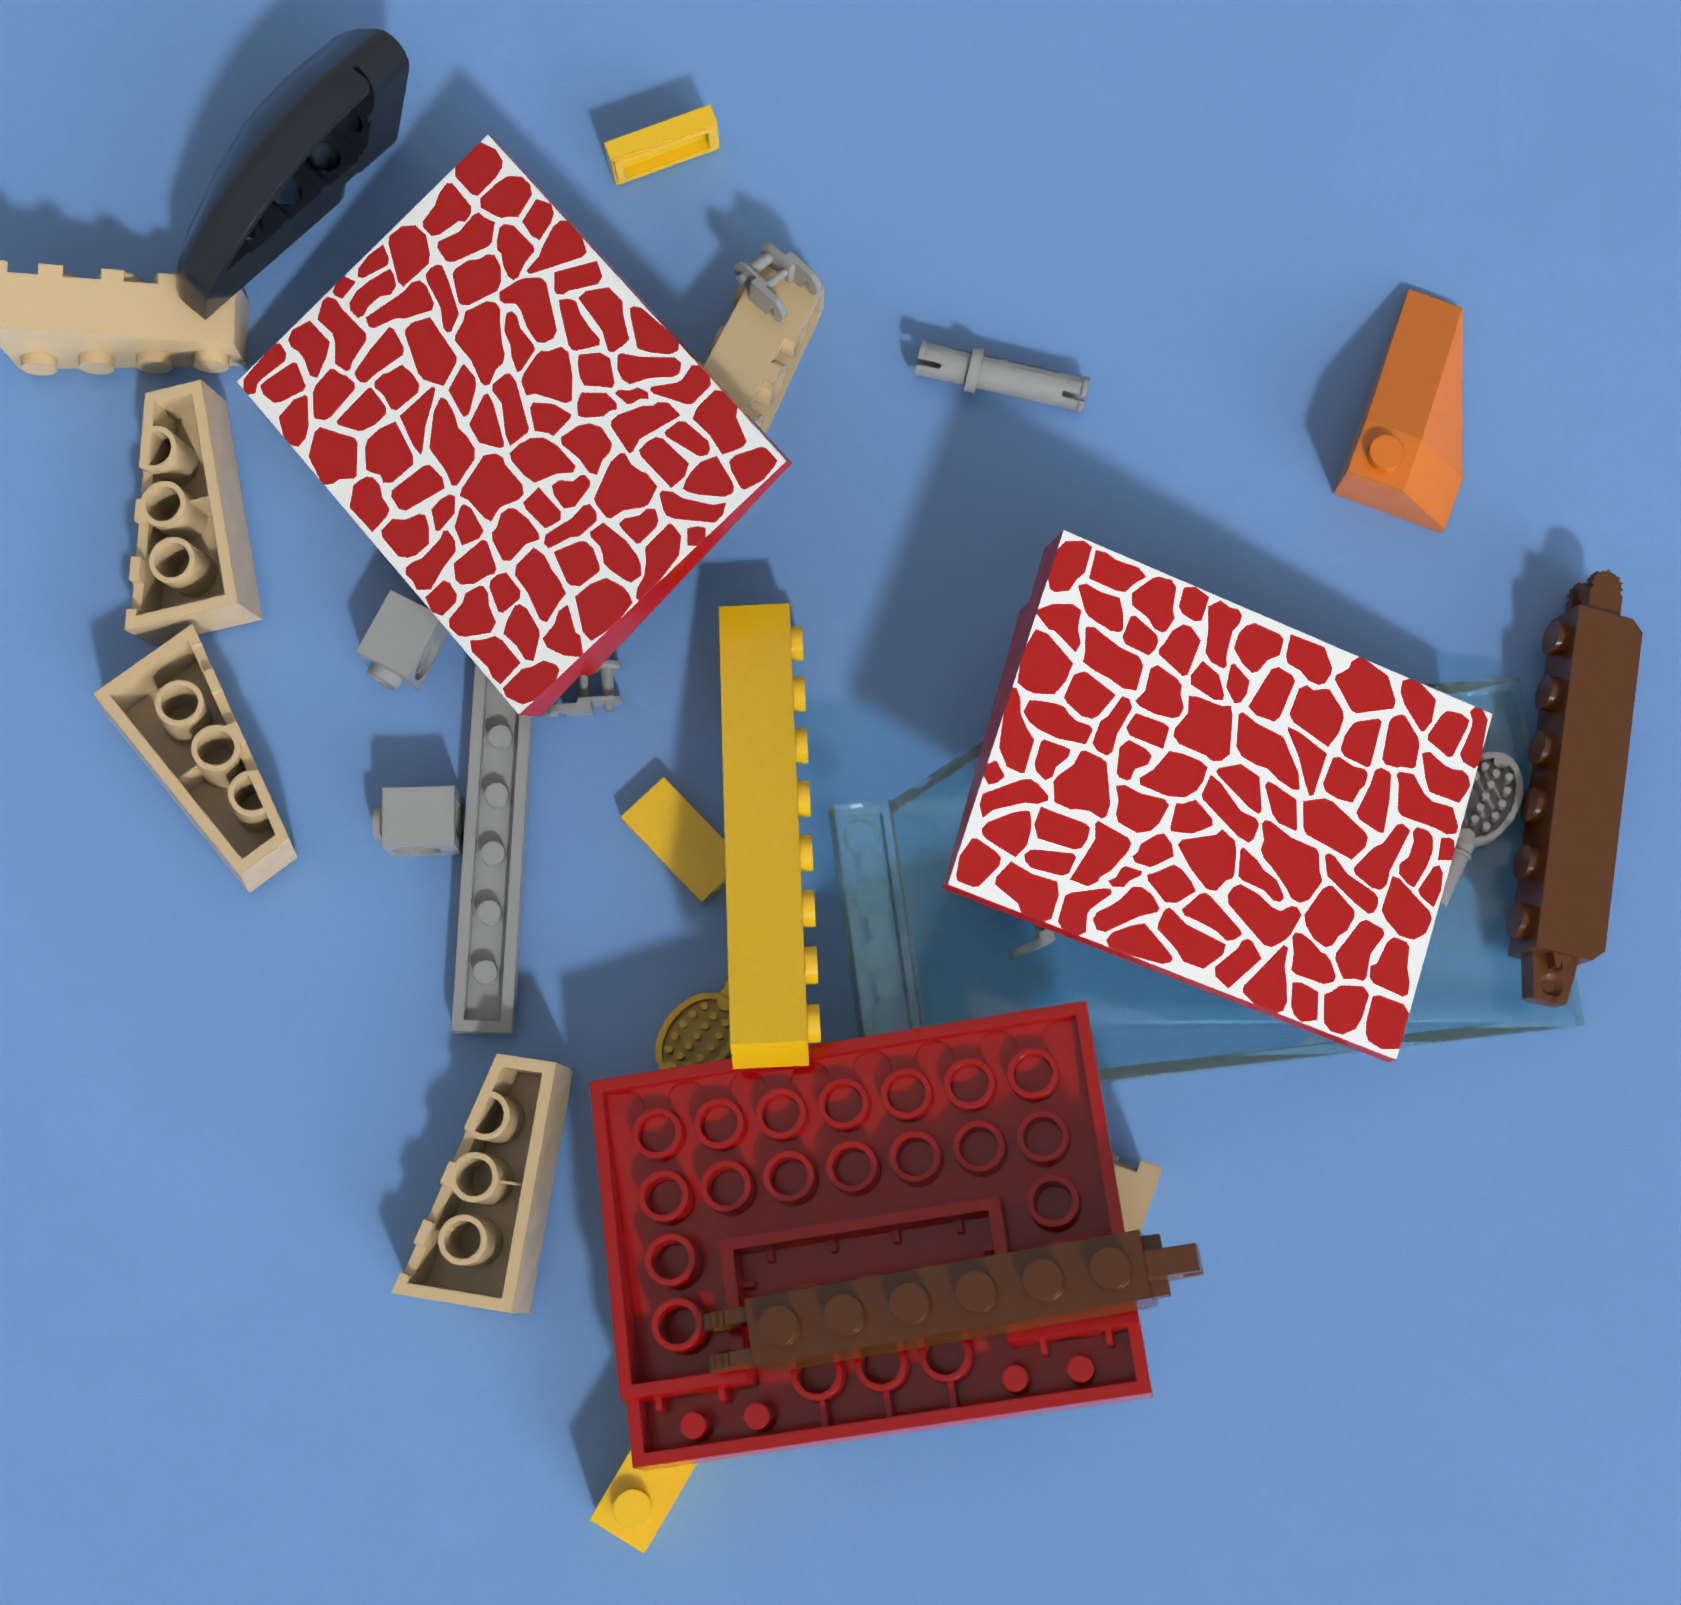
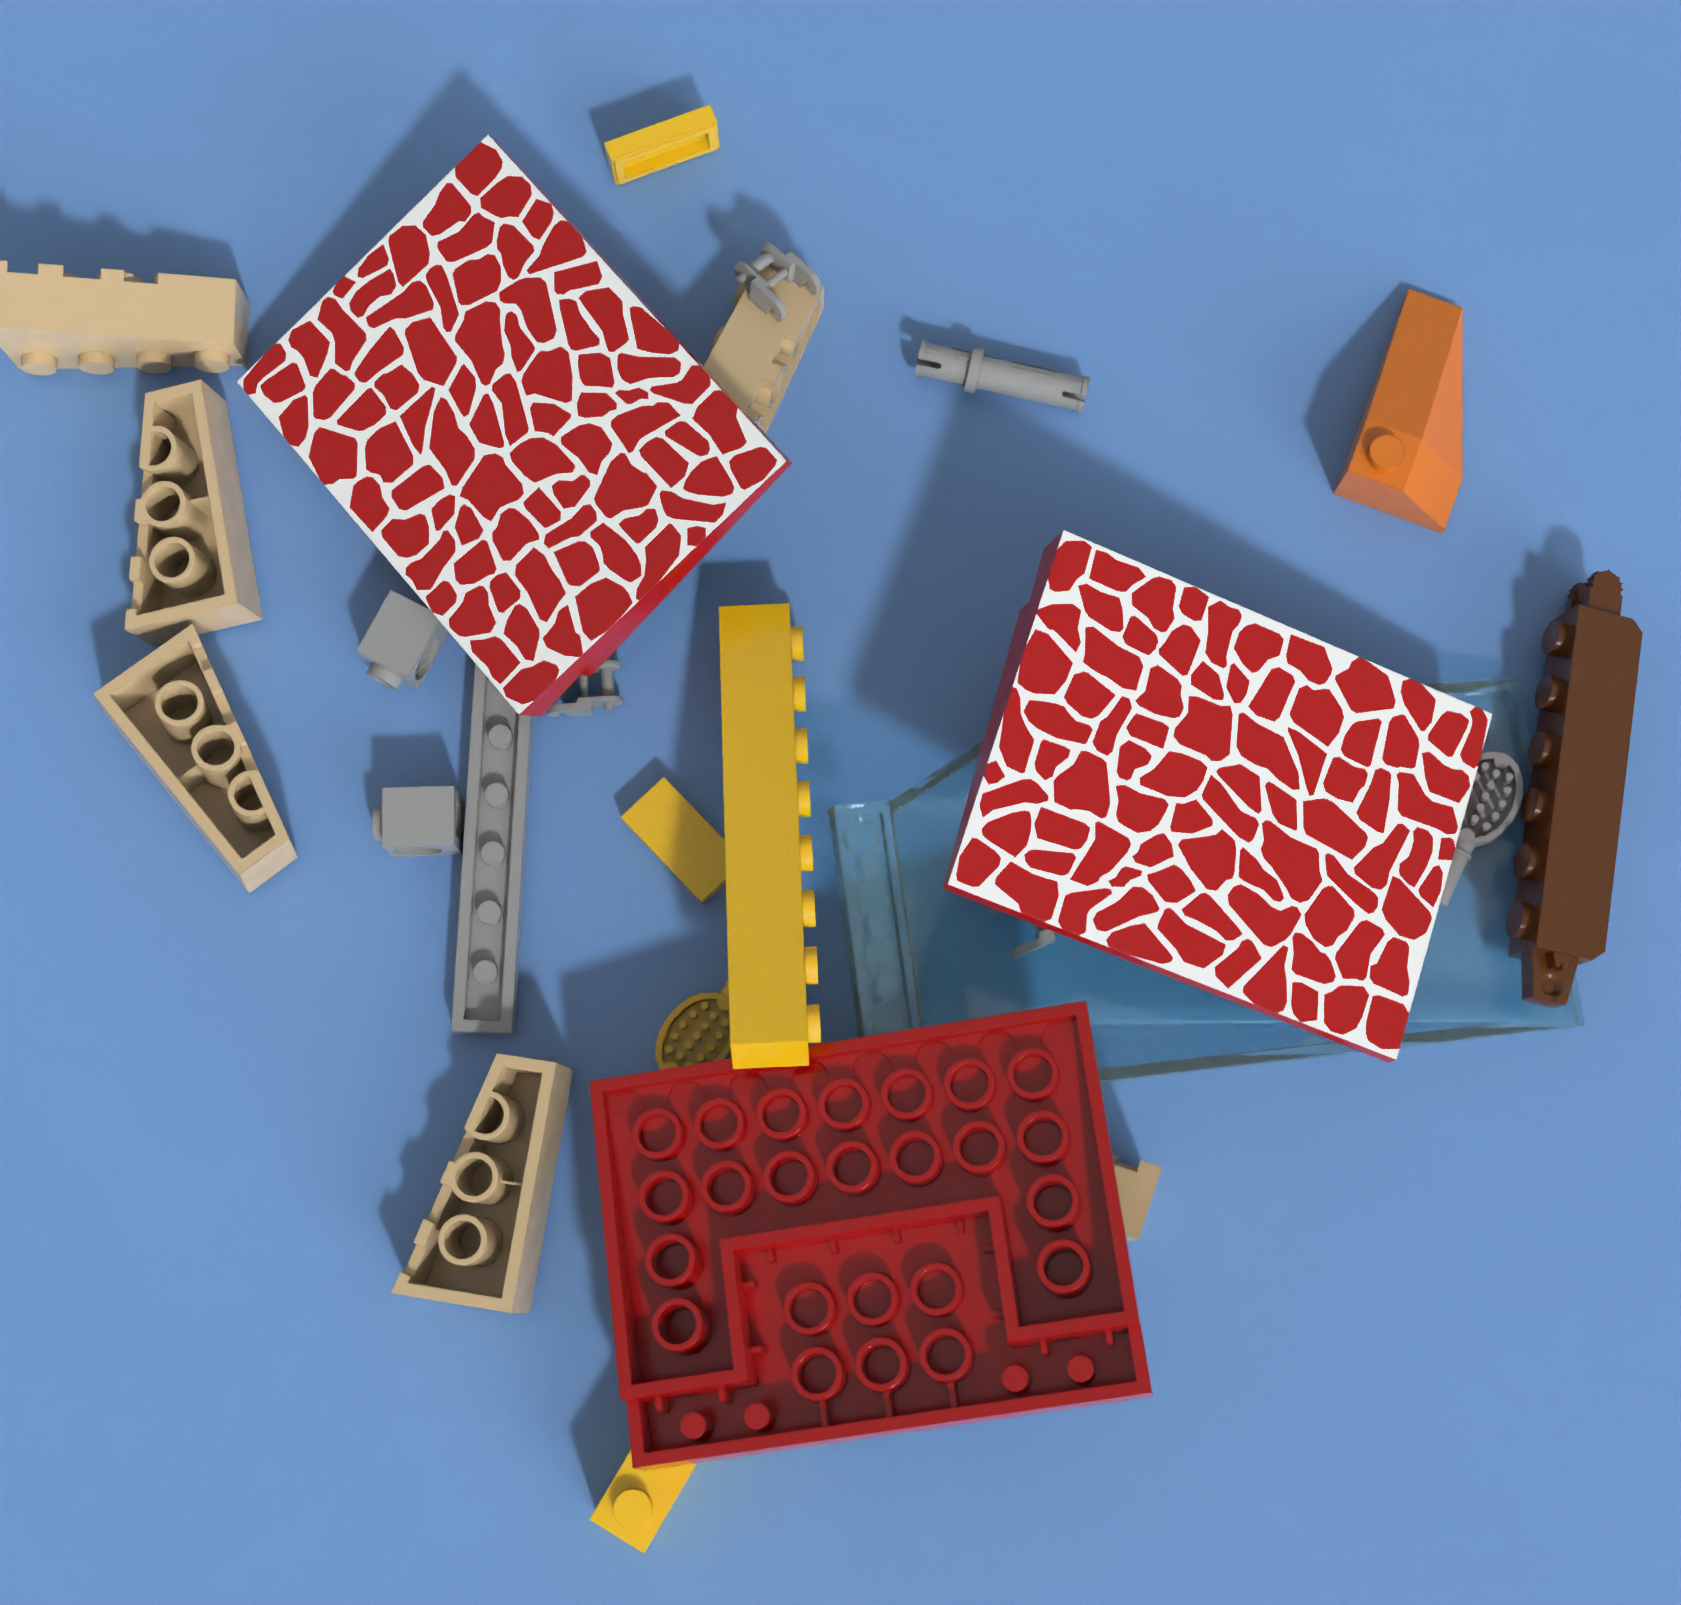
black panel [176,28,409,320] -> none
reddish brown hinge [703,1230,1204,1373] -> none

